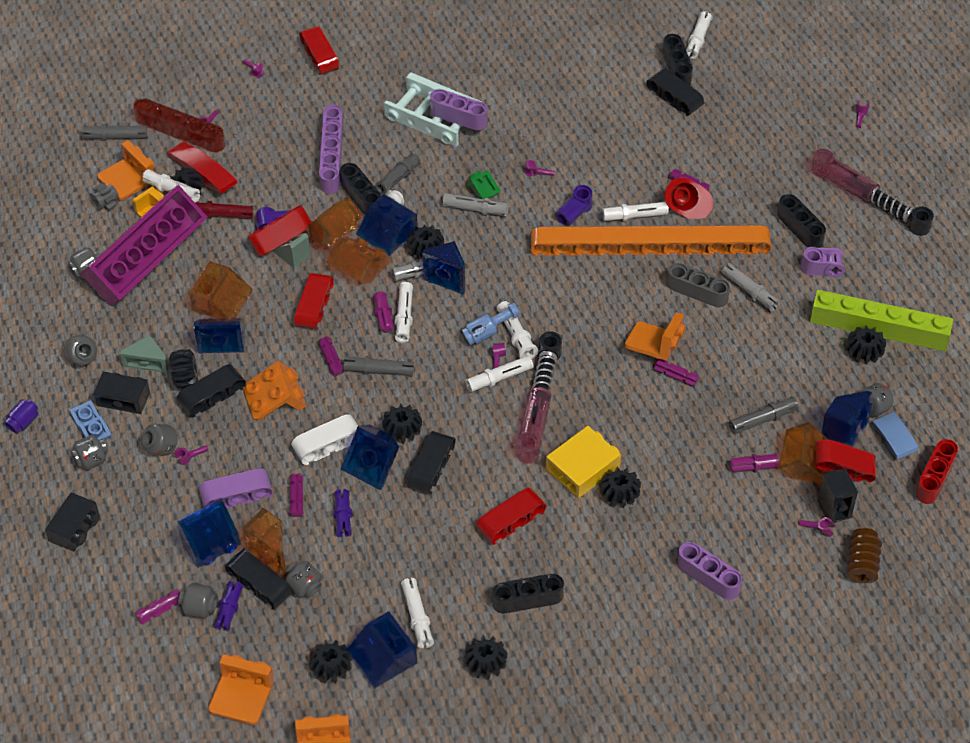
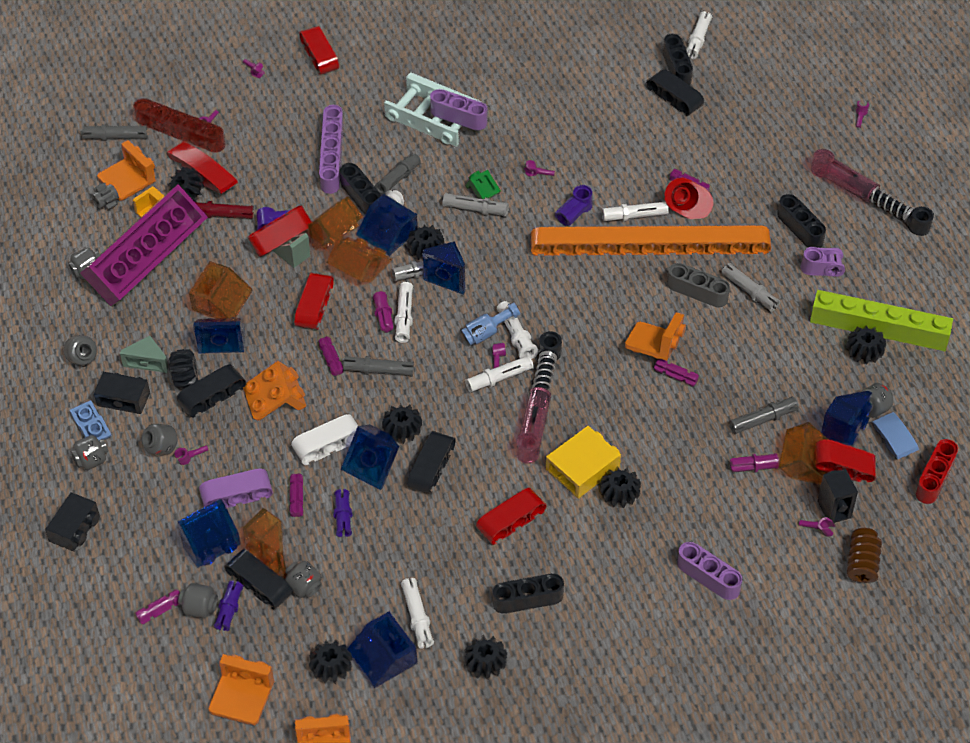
dark purple brick [3,399,39,434] -> none
white pin [143,169,200,203] -> none

